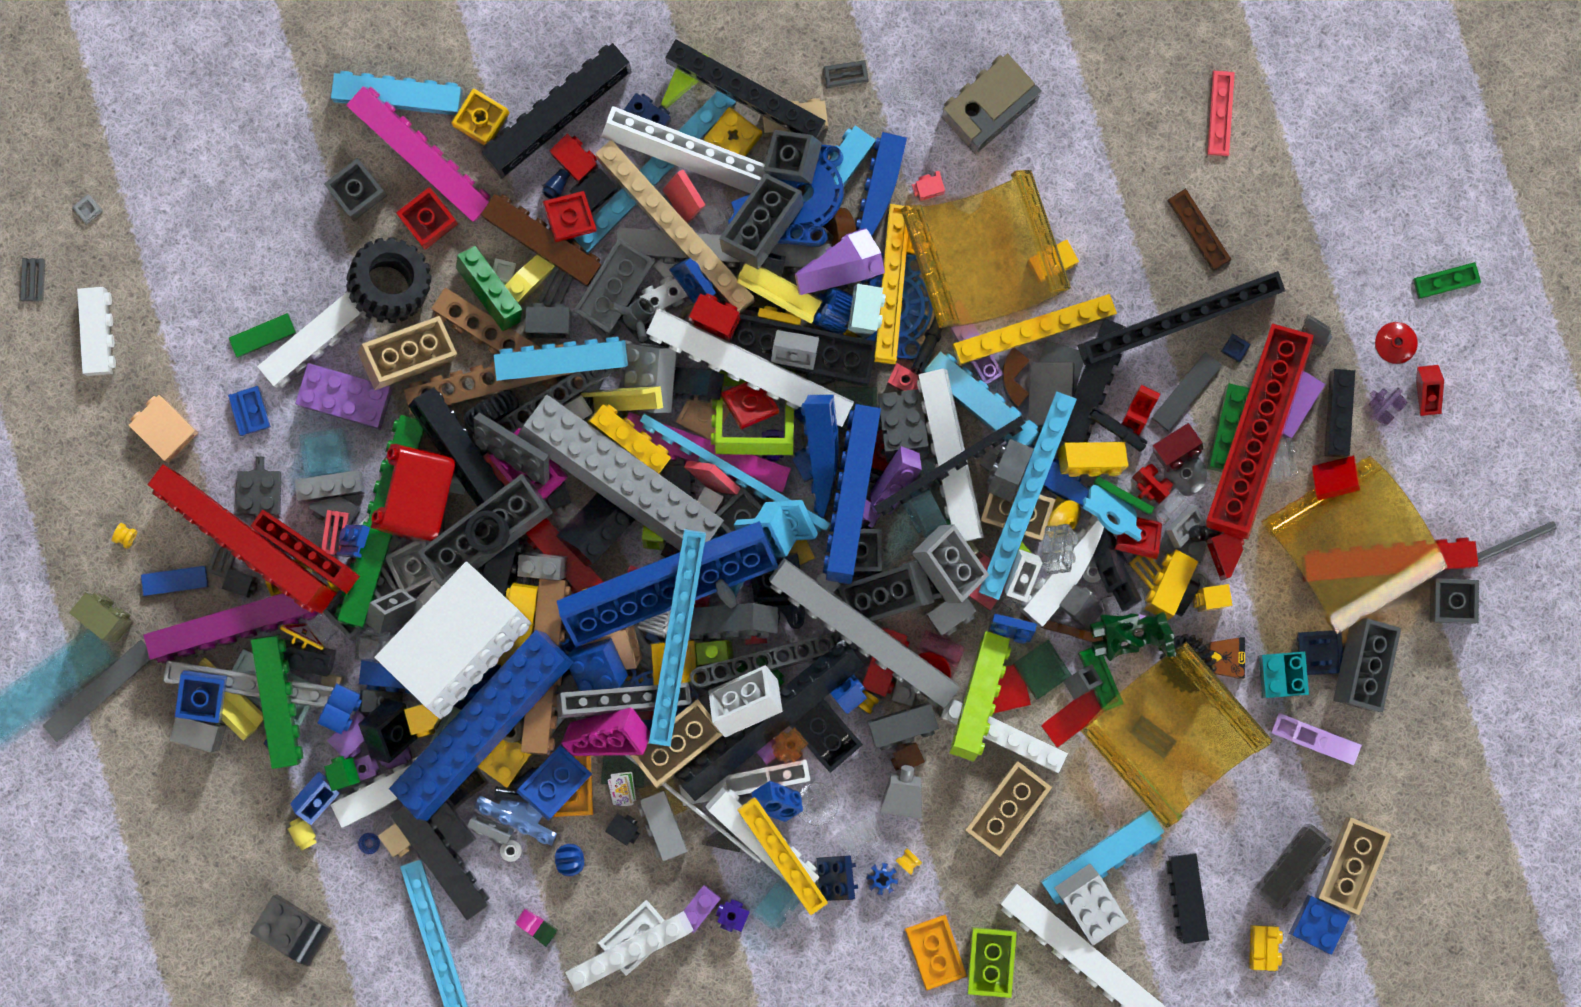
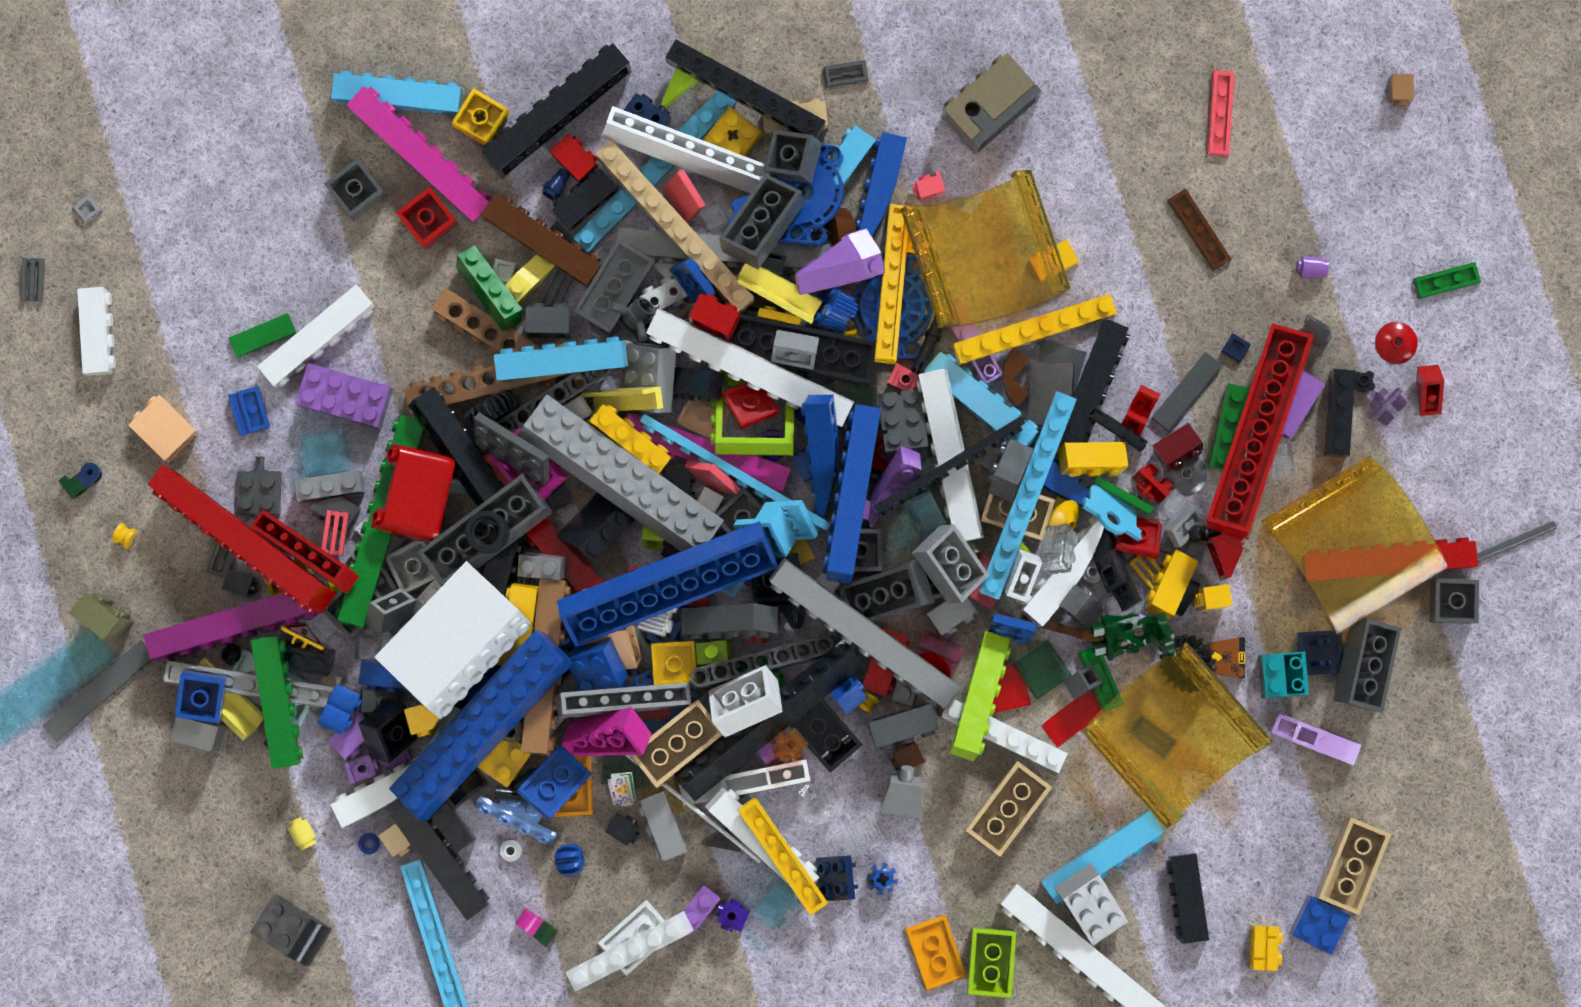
blue tile [141,566,209,596] -> none
blue brick [290,772,340,825] -> none
green brick [324,756,360,791] -> none
blue plate [336,525,370,558] -> none
black tyre [346,237,431,323] -> none
tan brick [357,316,457,390] -> none
light grey plate [467,813,514,844] -> none
red tile [543,191,597,242] -> none
medium azure plate [649,529,706,747] -> none
dark grey tile [715,579,737,609] -> none
blue brick [752,781,803,822] -> none
light aqua slope [848,284,885,338] -> none
yellow wheel [895,848,922,875] -> none
black brick [1077,271,1285,365] -> none
clear smoke brick [1252,824,1332,910] -> none
red tile [1312,455,1360,501] -> none
none -> leg [58,463,102,499]
none -> black plate [222,644,241,665]
none -> medium lavender brick [1296,256,1329,279]
none -> black plate [1354,371,1375,392]
none -> medium nougat brick [1389,74,1414,107]

